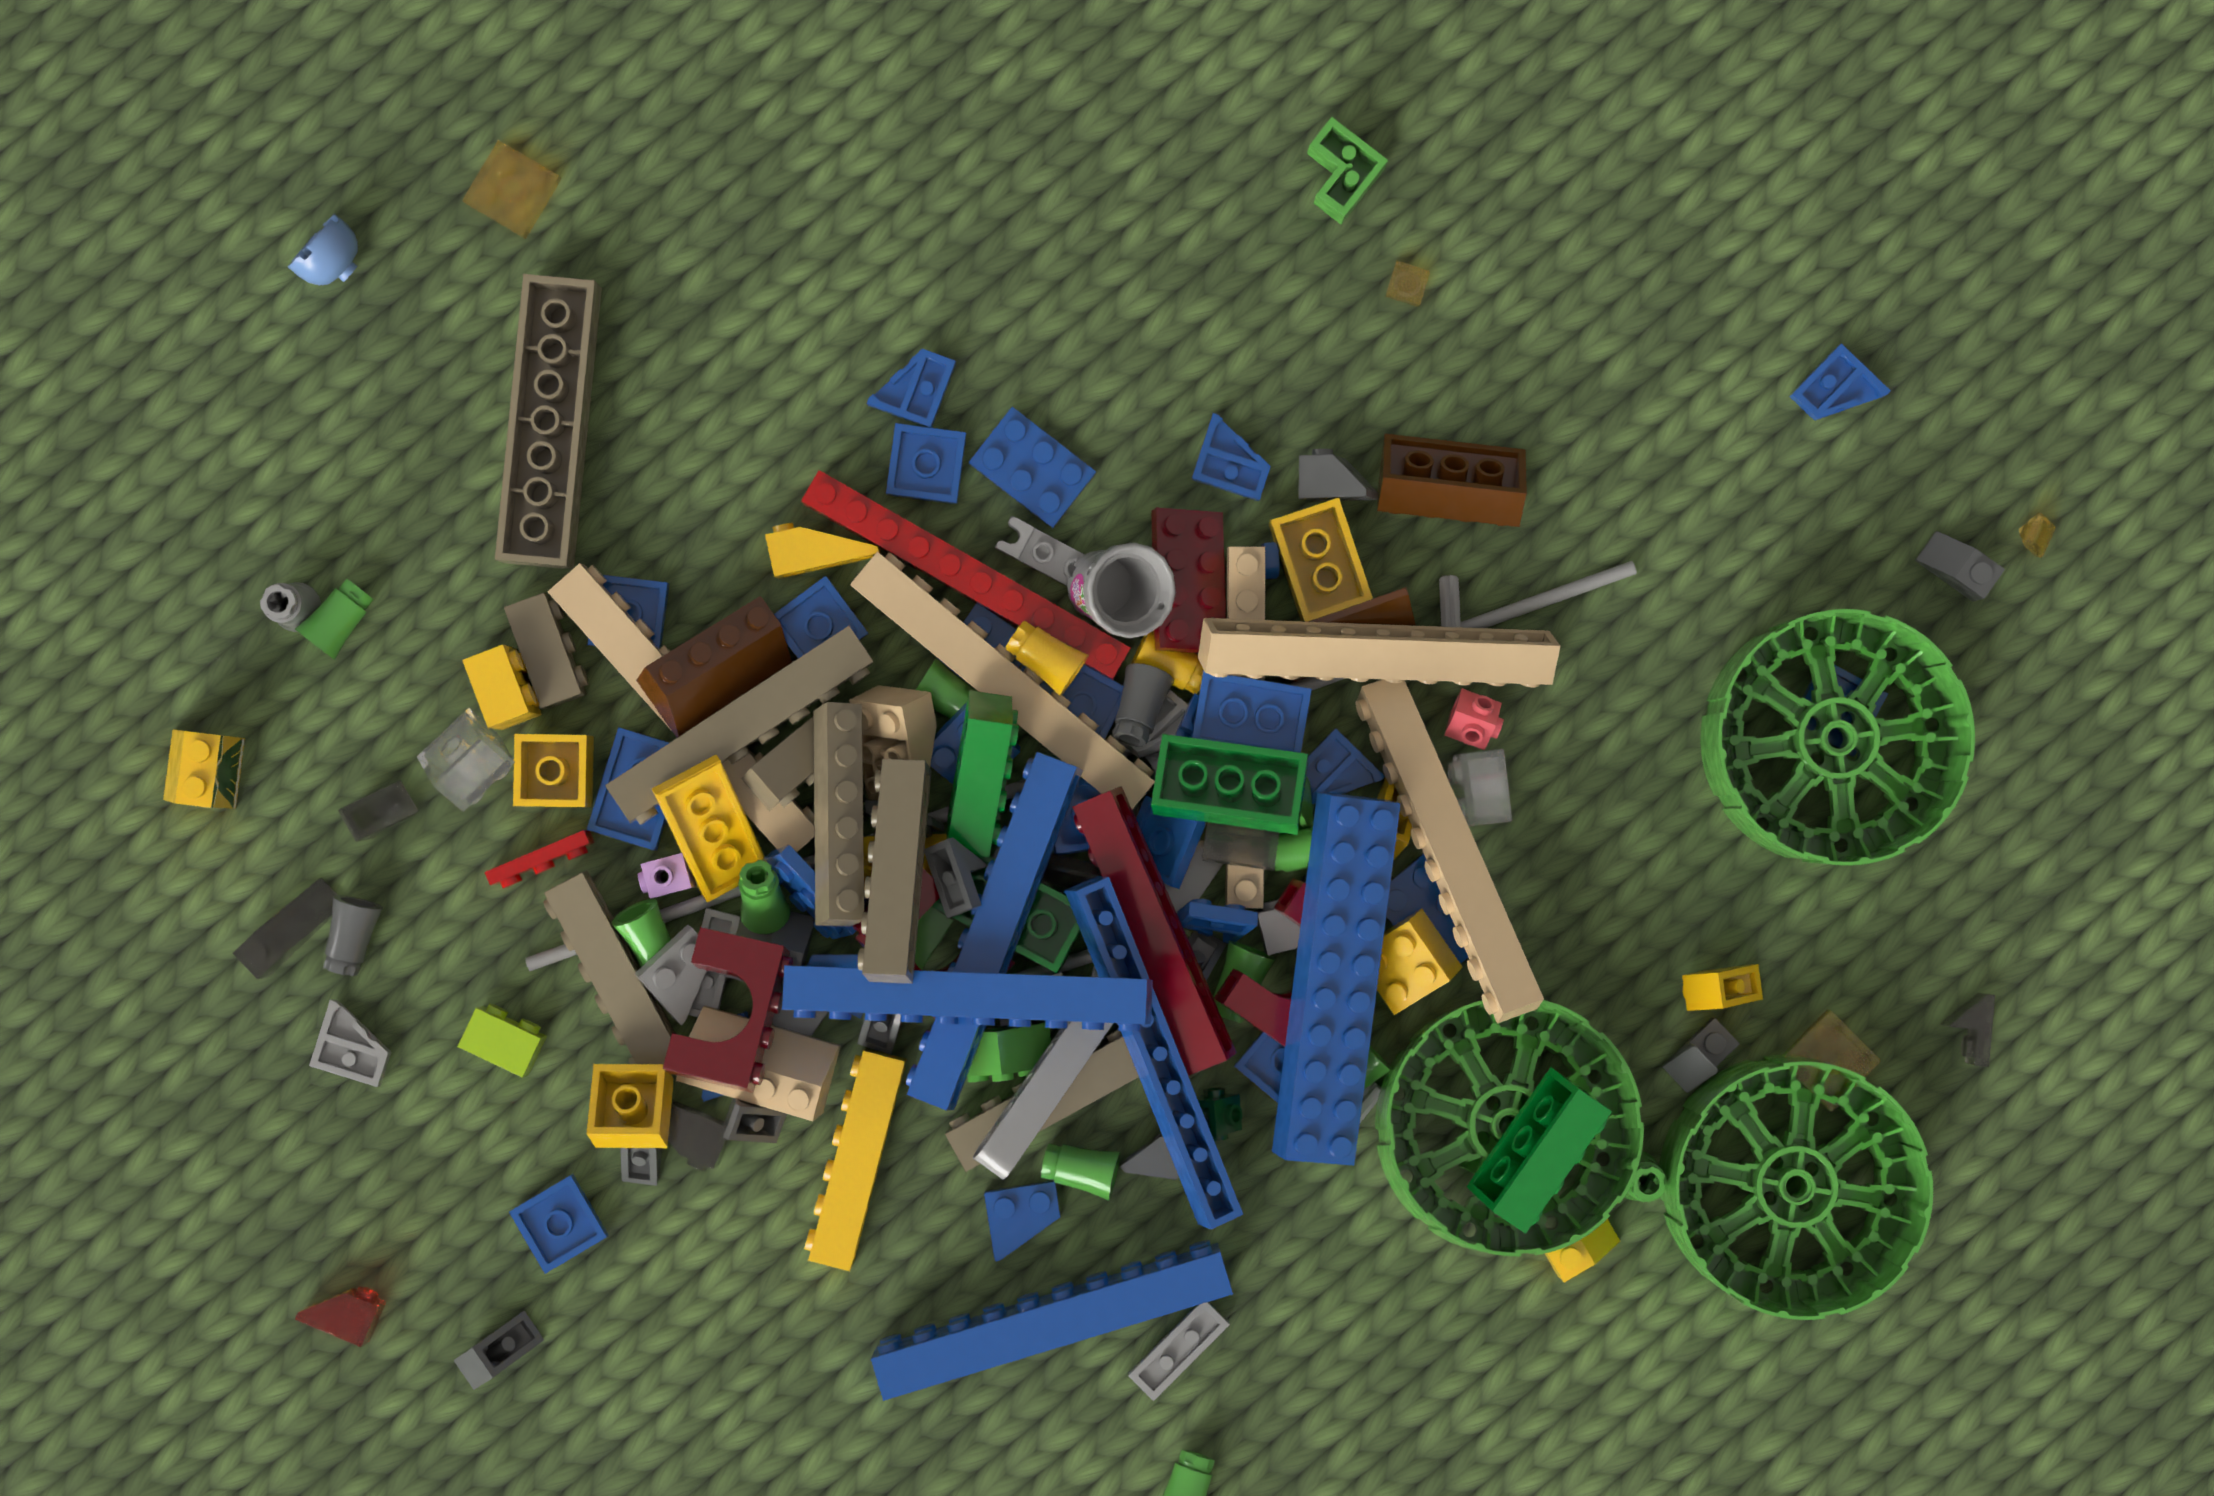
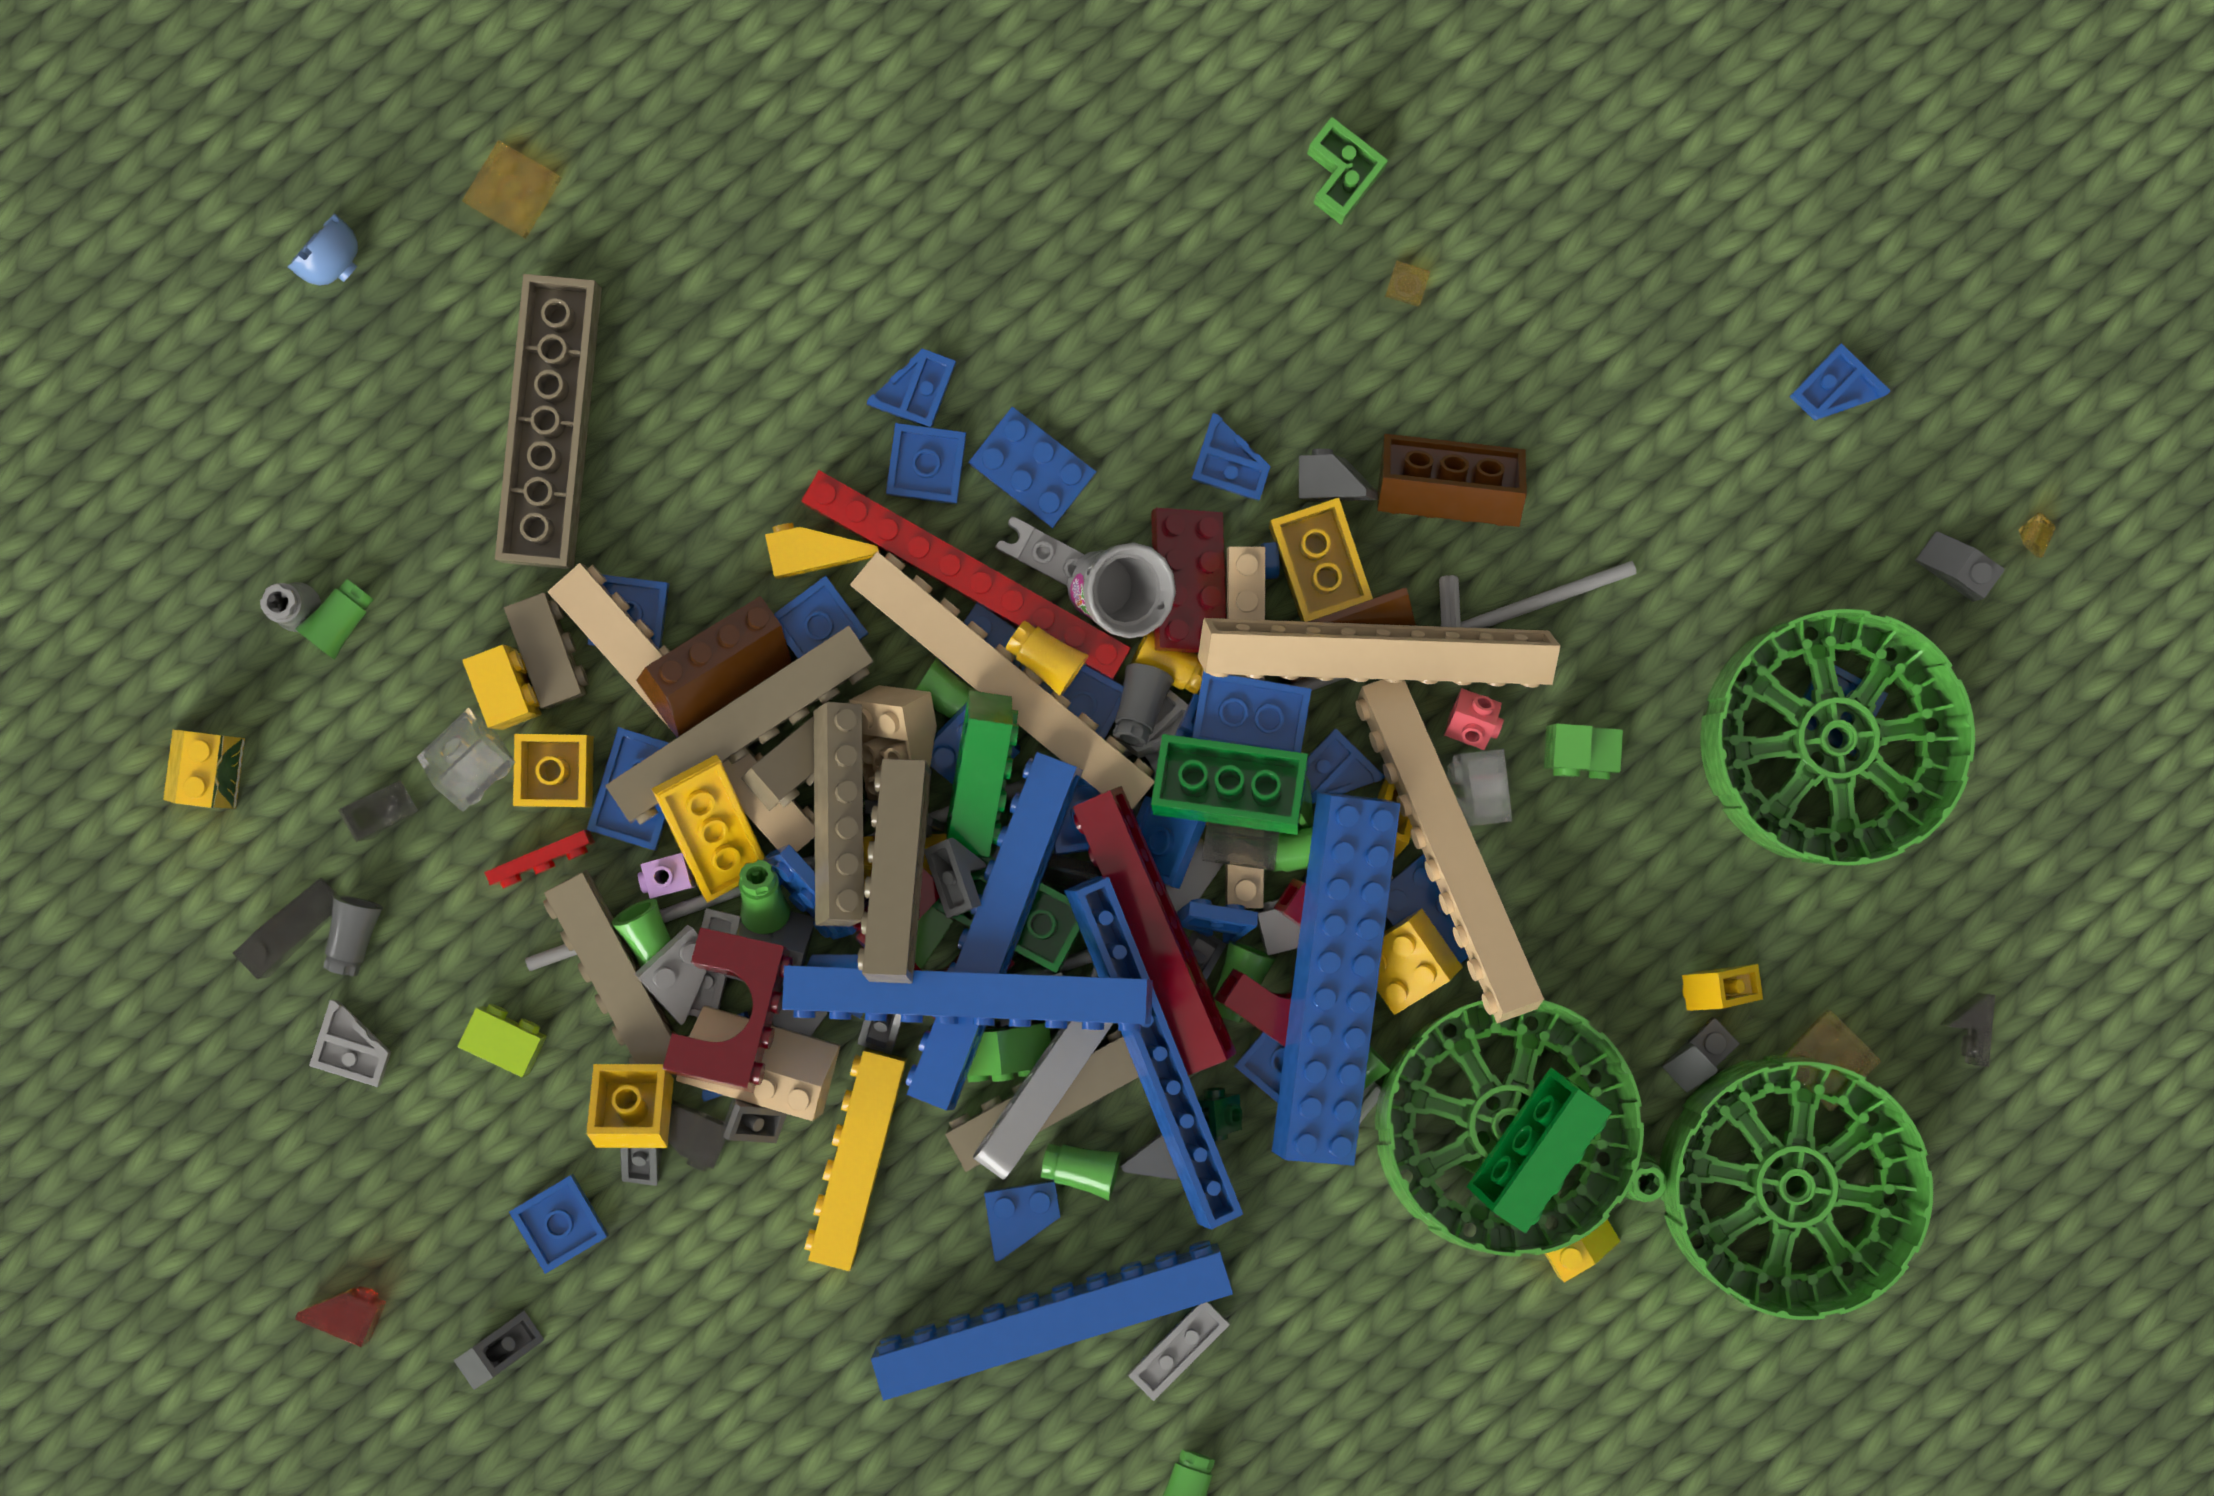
none -> bright green brick [1544,723,1623,780]

